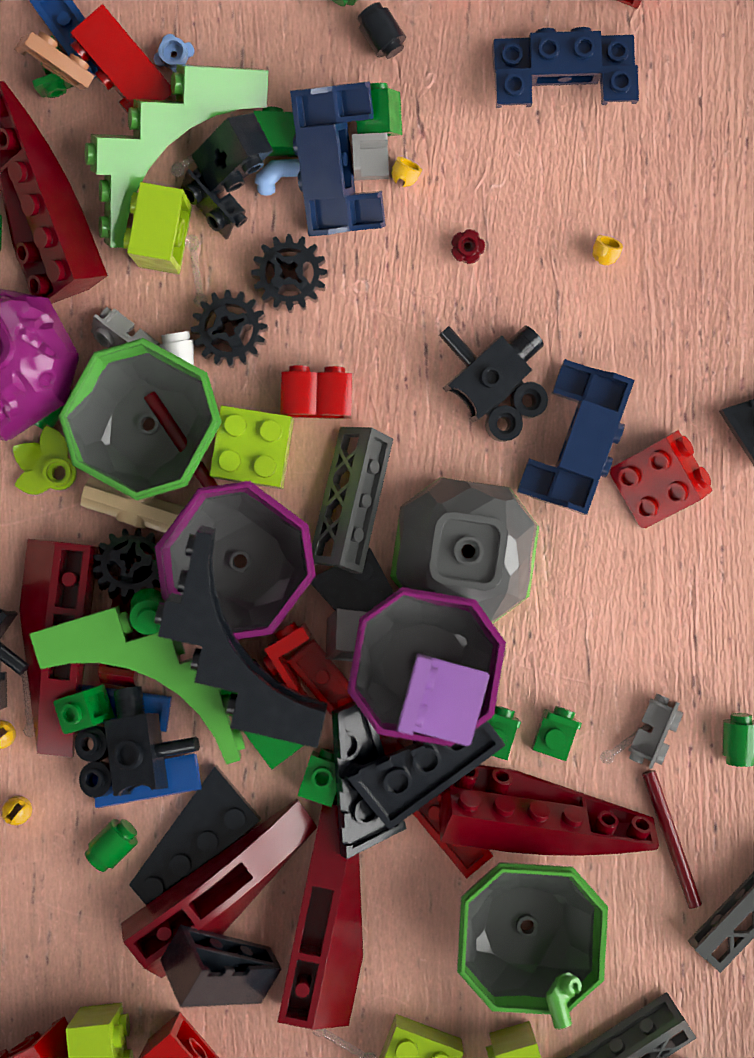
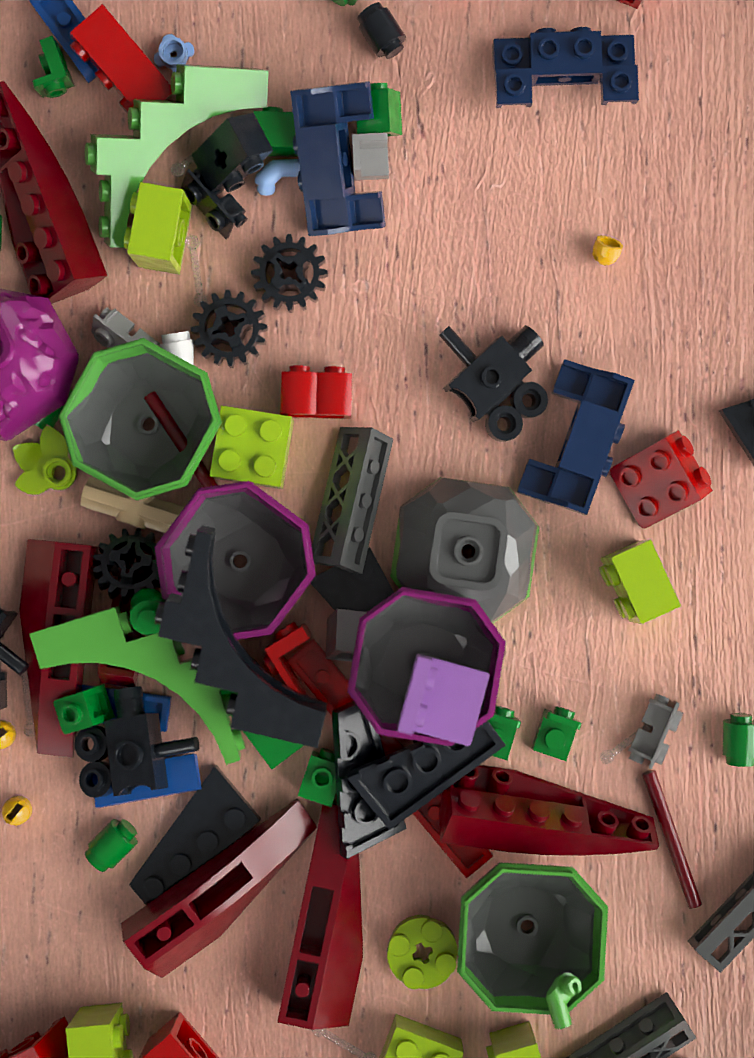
nougat wing [14,31,95,90] -> none
black wedge [160,925,282,1008] -> none
yellow hinge [391,157,422,187] -> none
dark red plate [451,229,485,264] -> none
none -> lime plate [387,915,458,989]
none -> lime brick [599,540,681,624]

